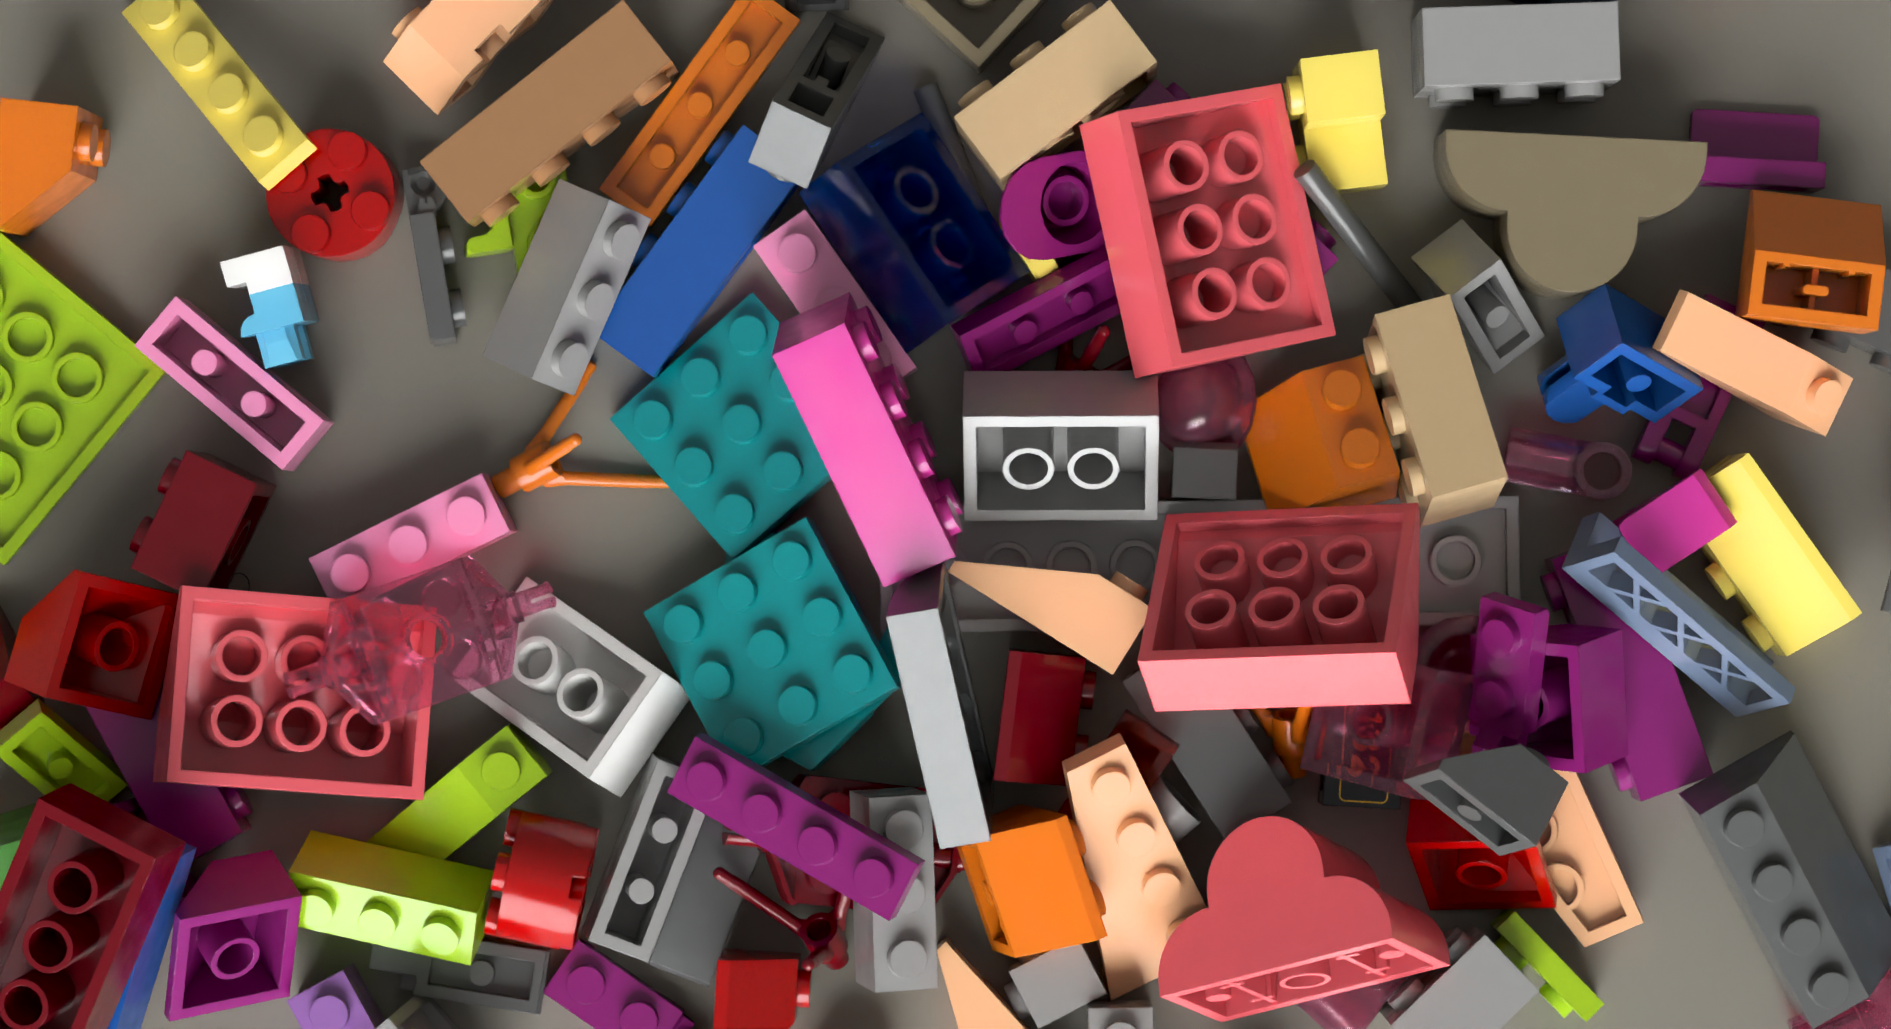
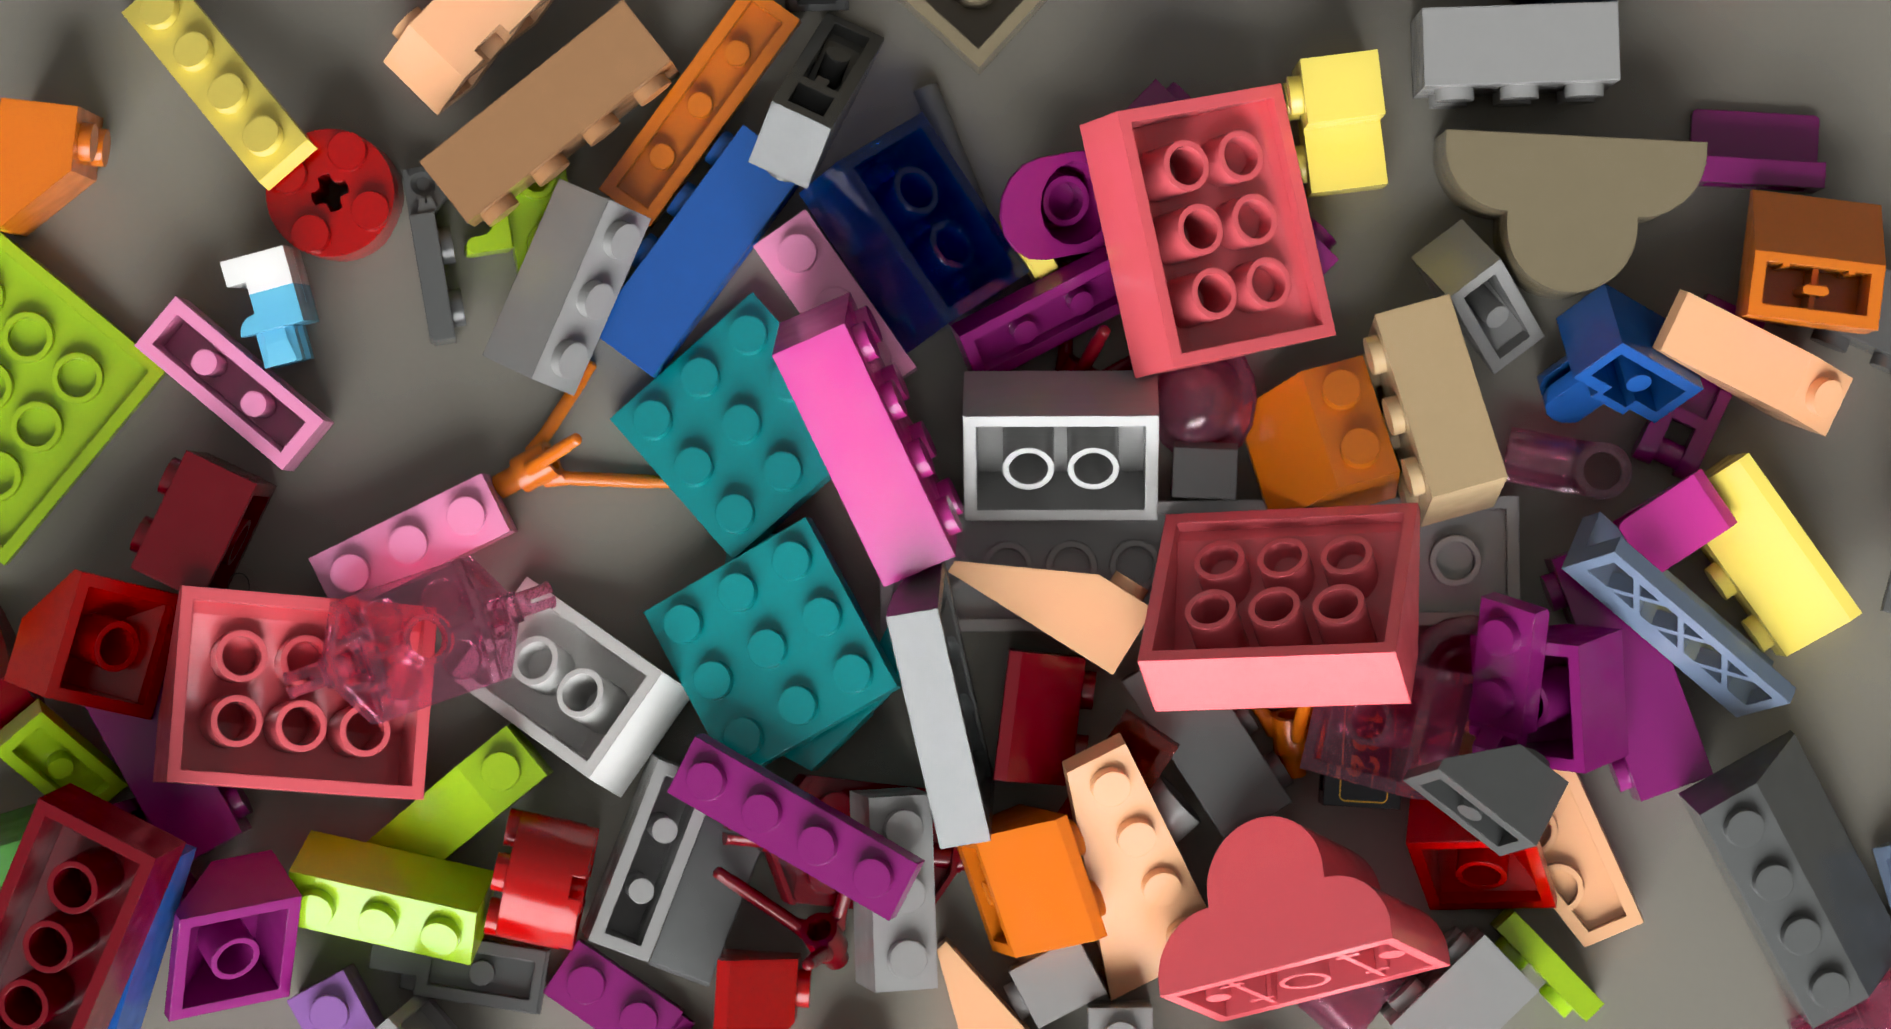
tan brick [954,0,1157,192] -> none
dark grey bar [1294,160,1422,308] -> none

